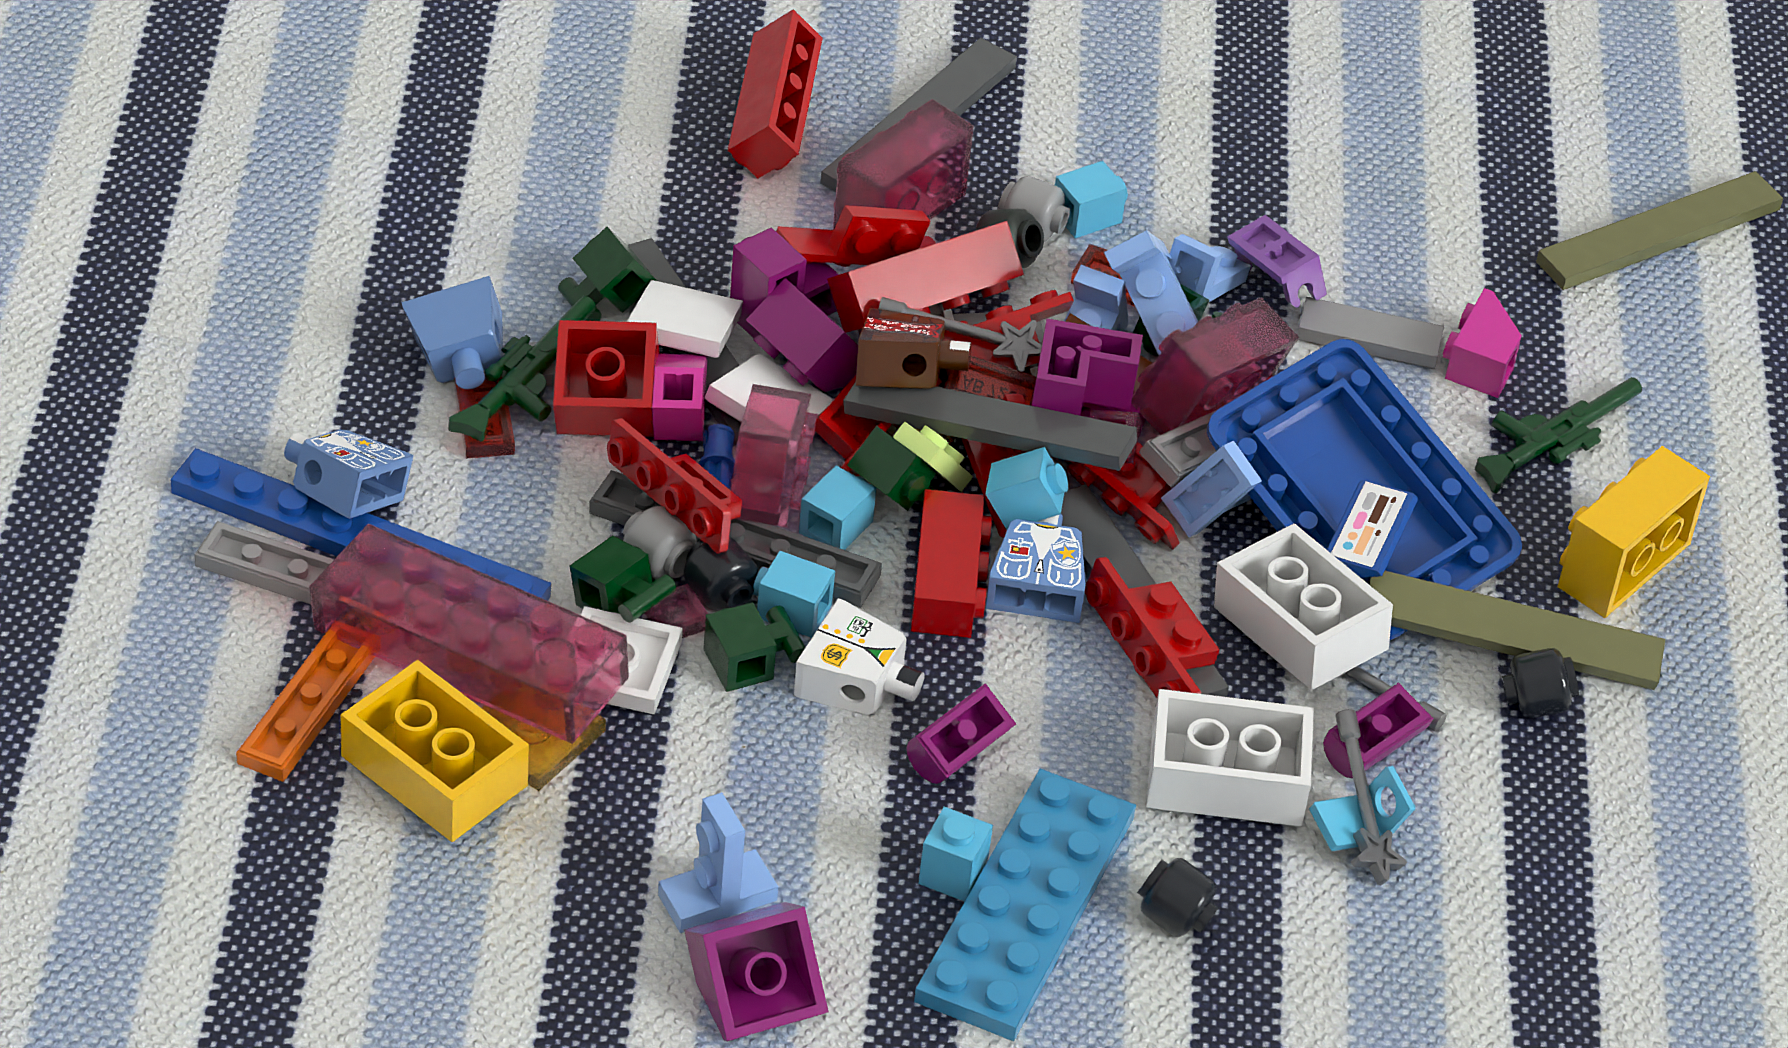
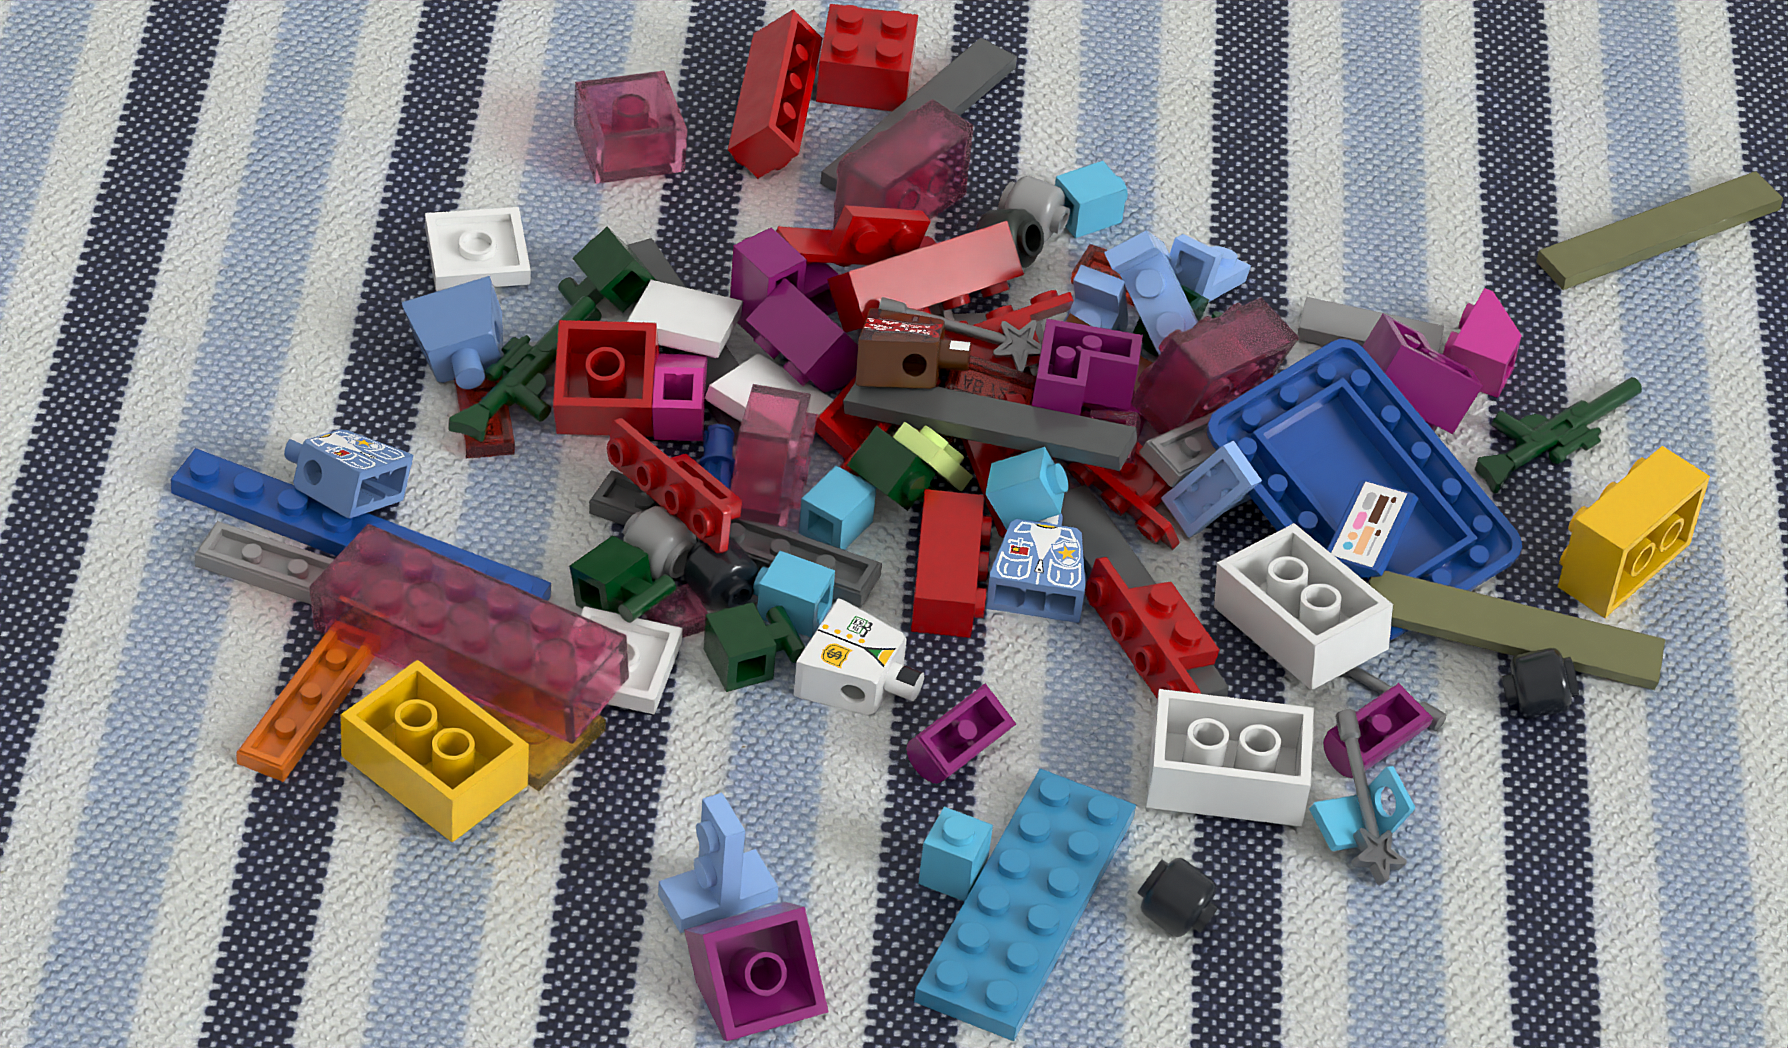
medium lavender hinge [1228,215,1327,308] -> none
none -> white plate [425,207,531,291]
none -> clear pink brick [574,70,687,184]
none -> red brick [816,4,919,112]
none -> magenta brick [1362,313,1483,434]

